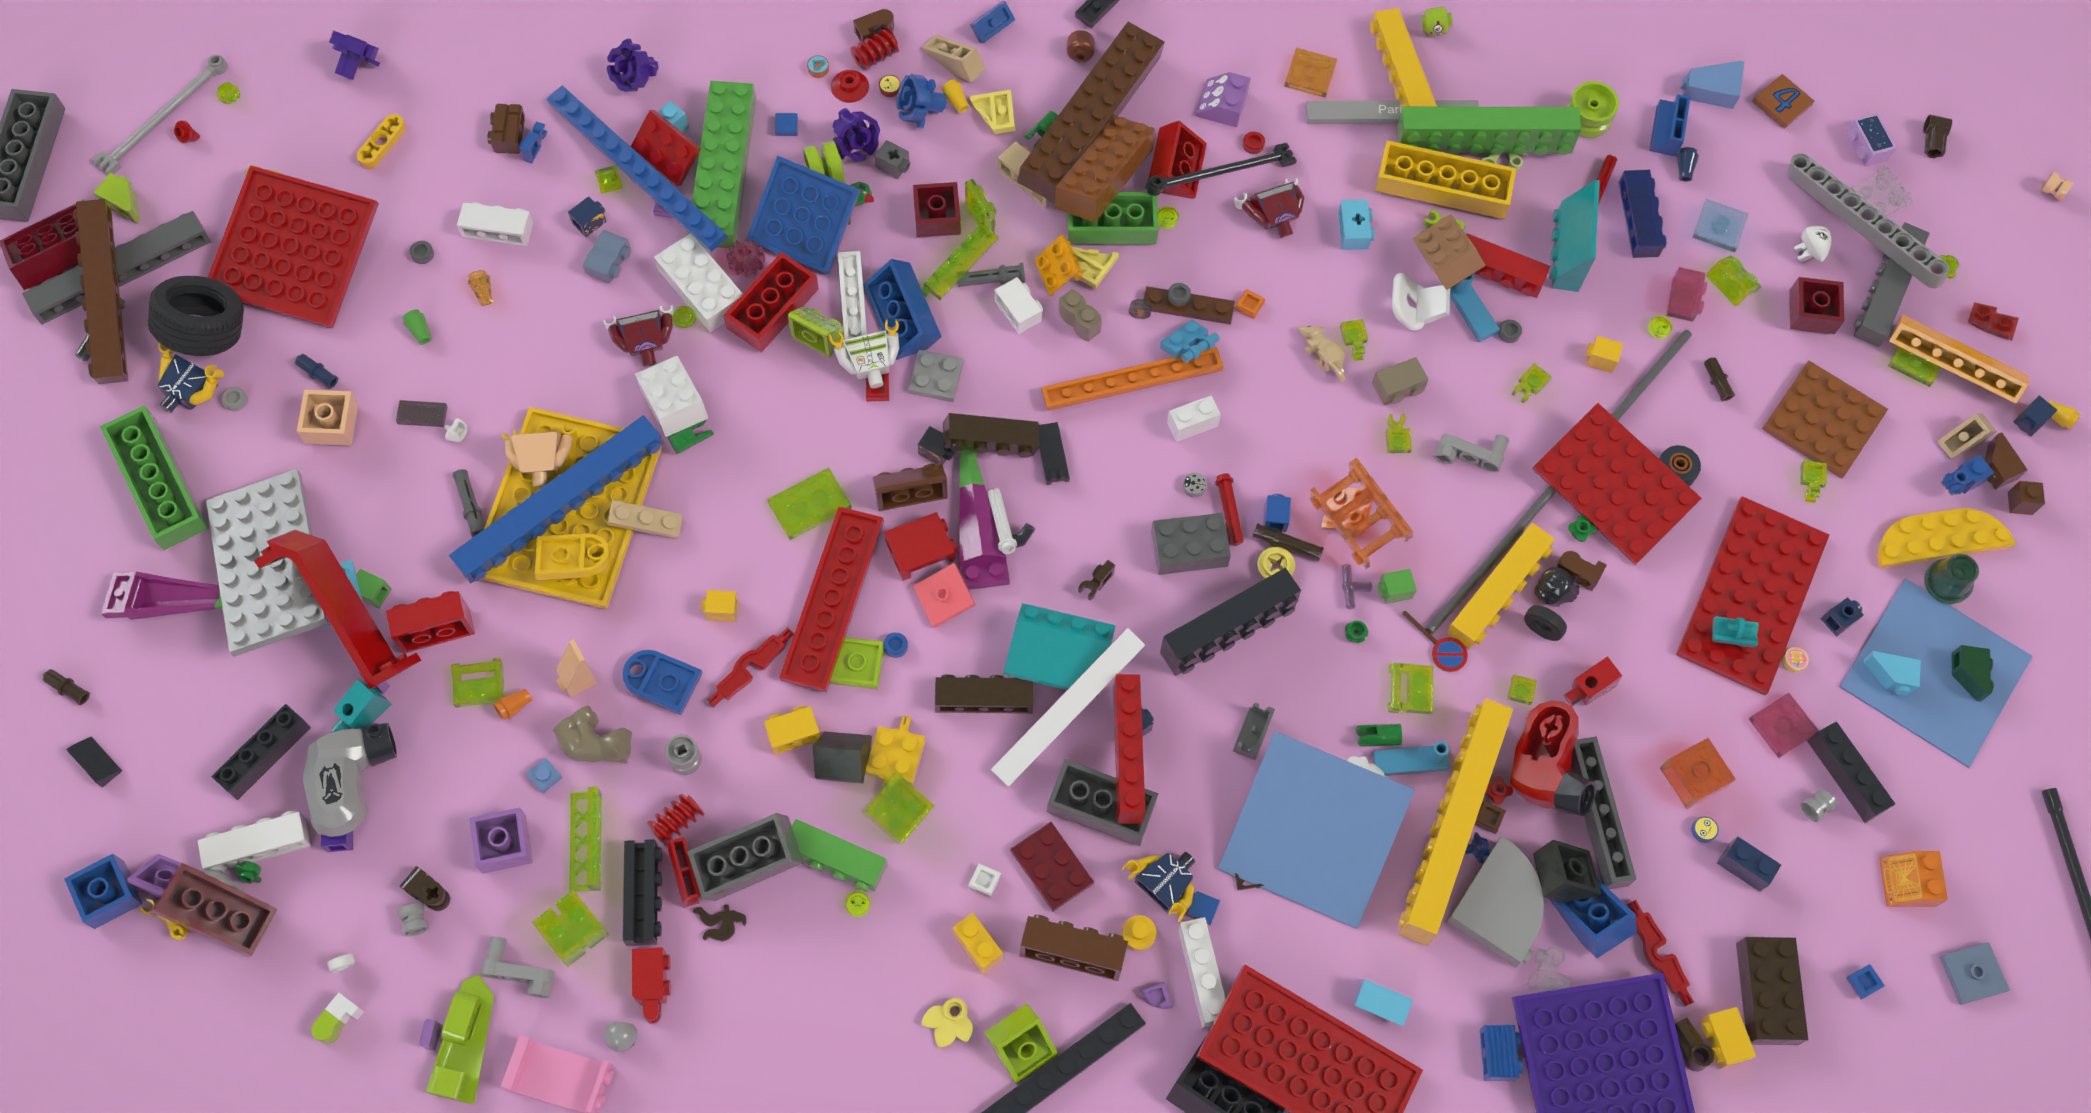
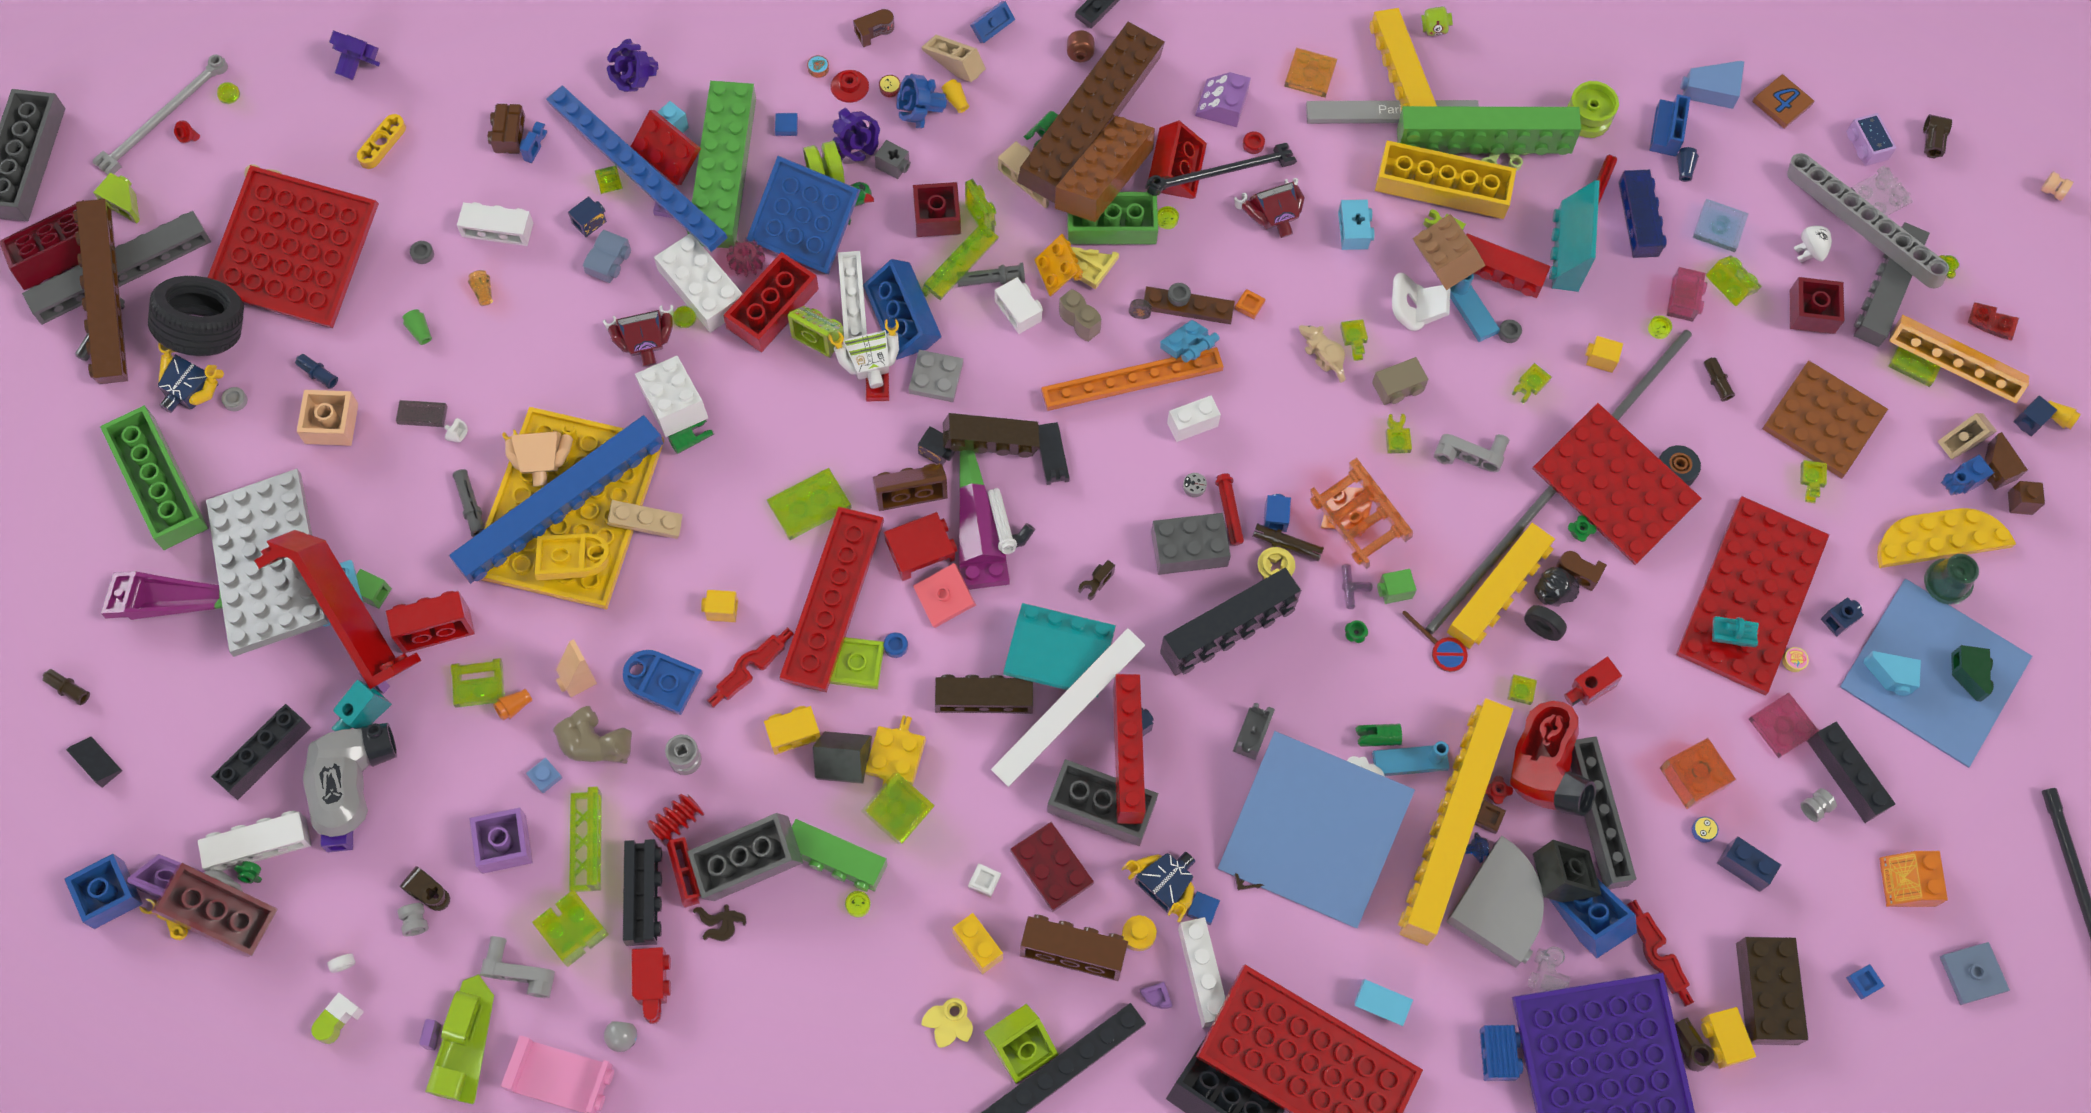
red piece [850,27,899,69] -> none
light yellow wing [970,89,1016,134] -> none
clear neon green plate [1388,663,1433,714] -> none

